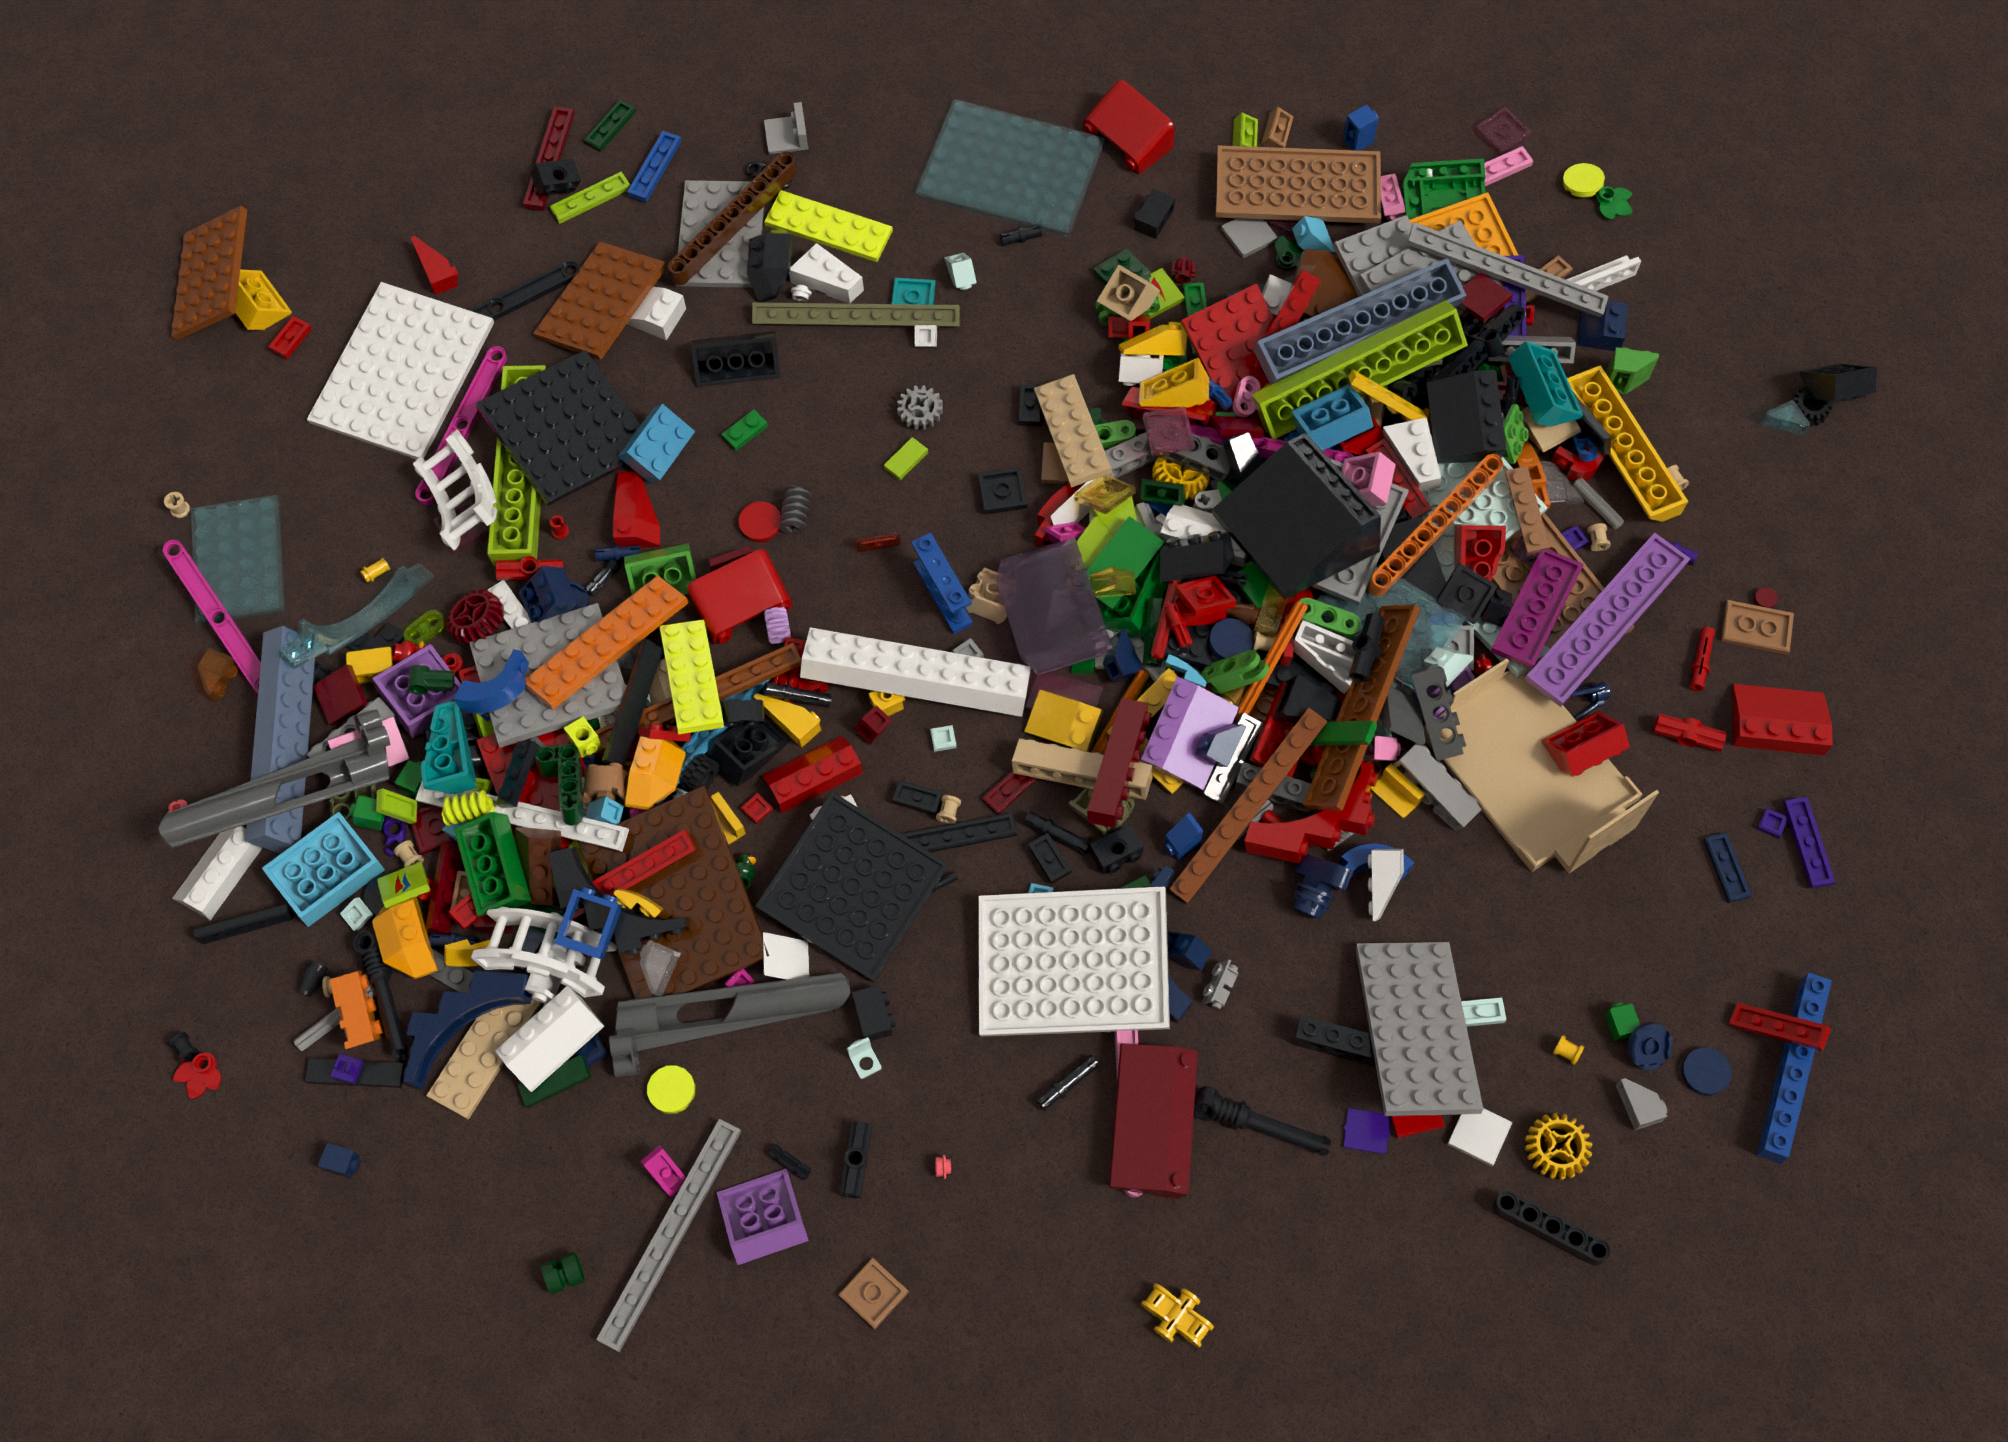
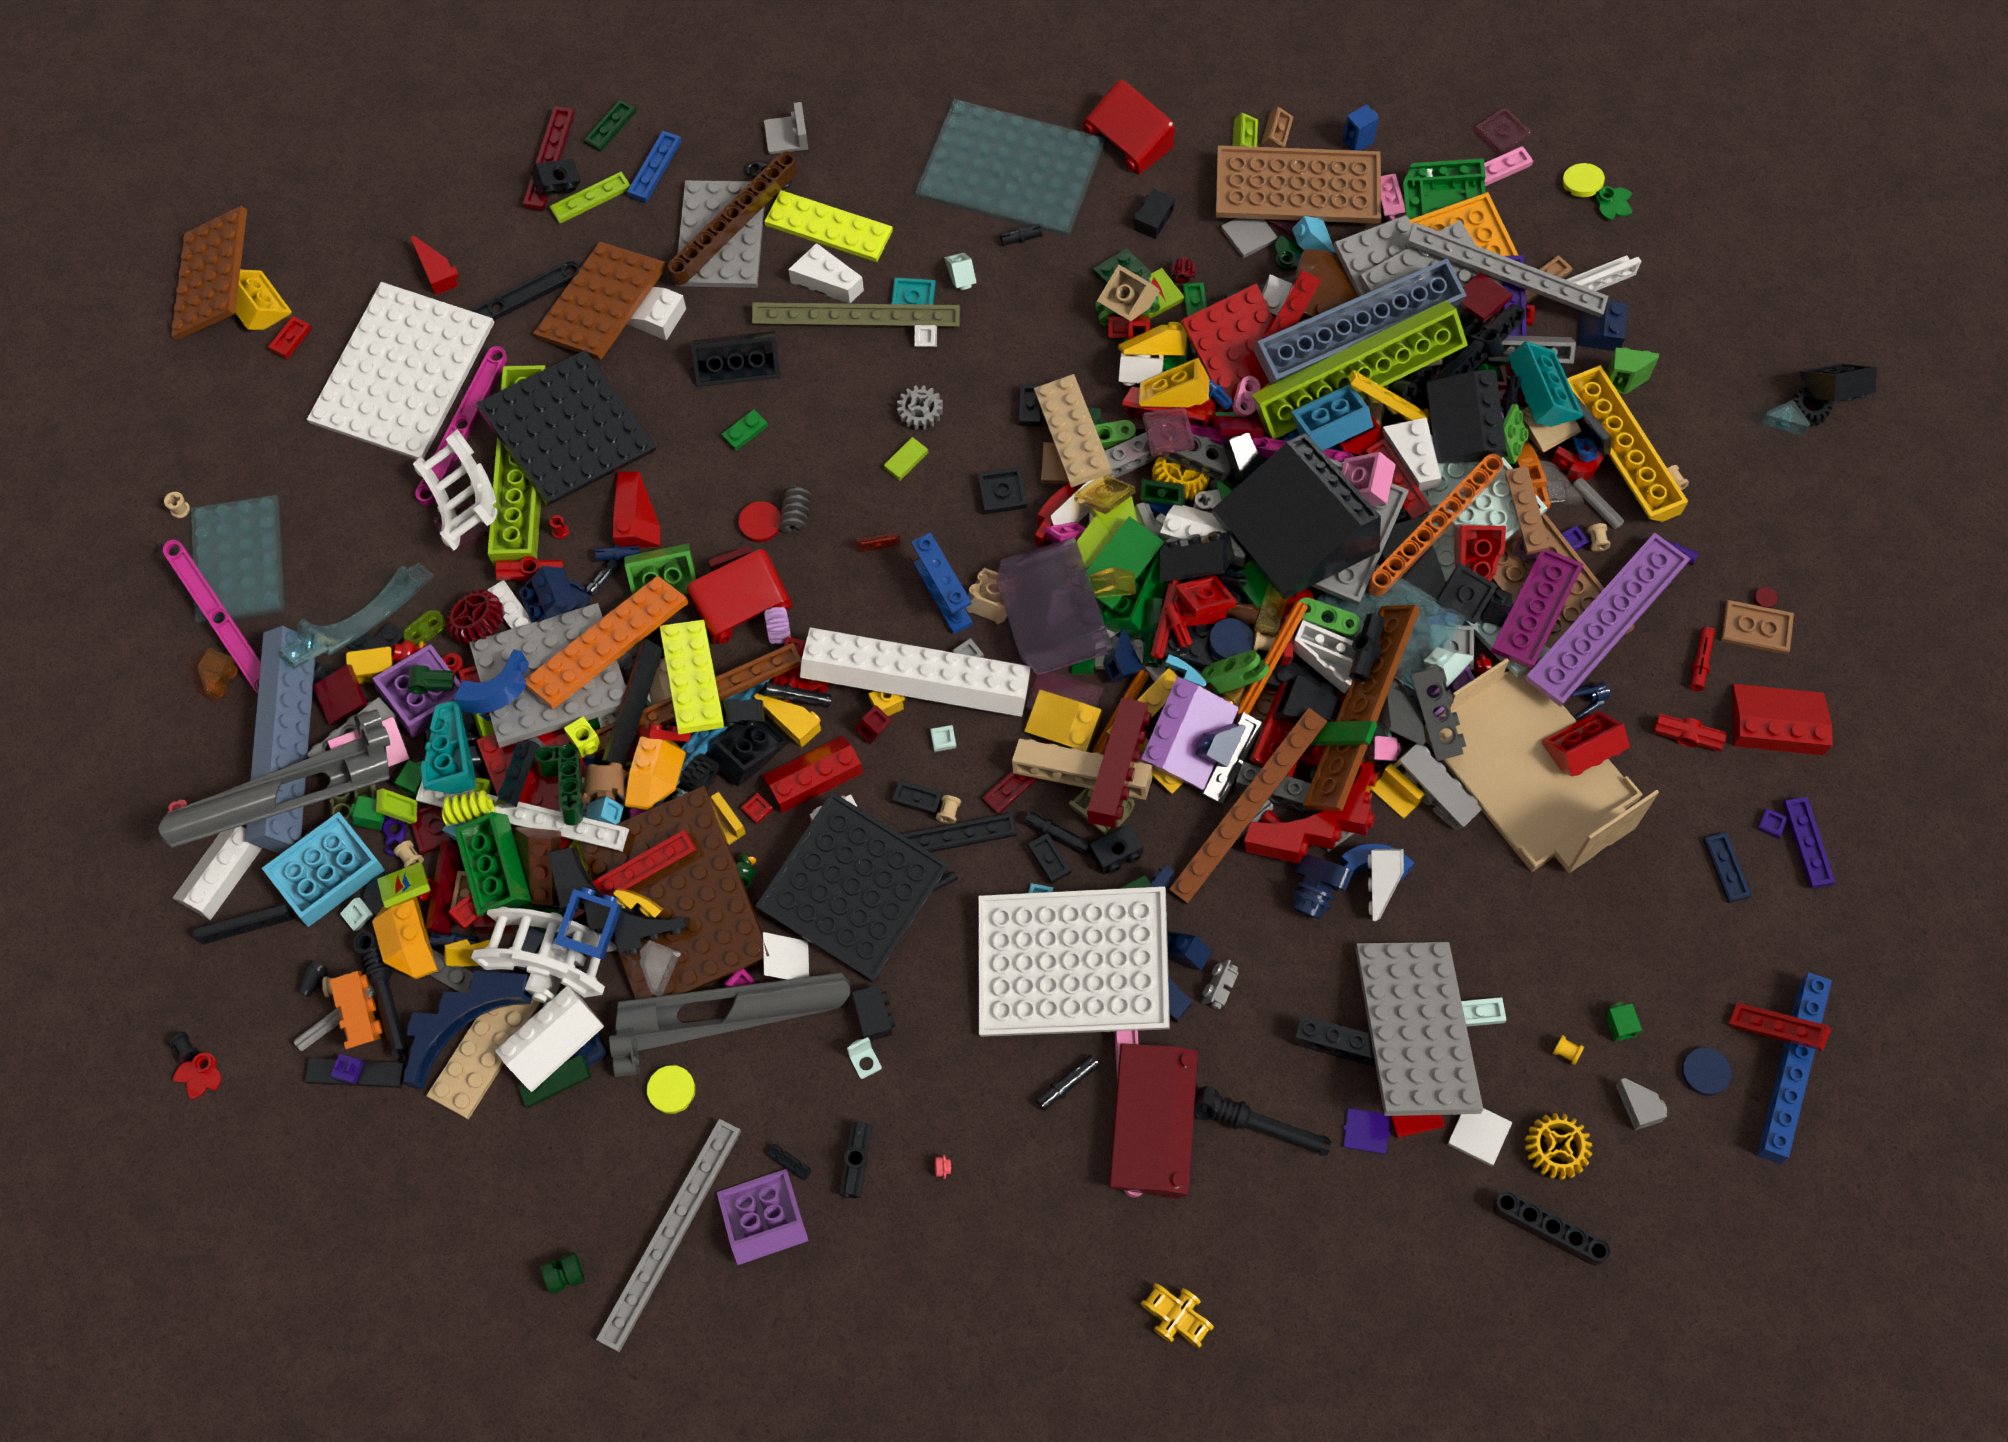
dark blue brick [318,1143,361,1179] -> none
yellow pin [360,558,390,583] -> none
dark azure brick [618,404,695,484] -> none
dark pink slope [640,1145,686,1198] -> none
black wedge [747,227,792,303] -> none
white plate [791,285,812,302] -> none
medium nougat tile [839,1258,909,1329] -> none
blue slope [1164,813,1203,861] -> none
dark blue tile [1627,1022,1673,1070] -> none

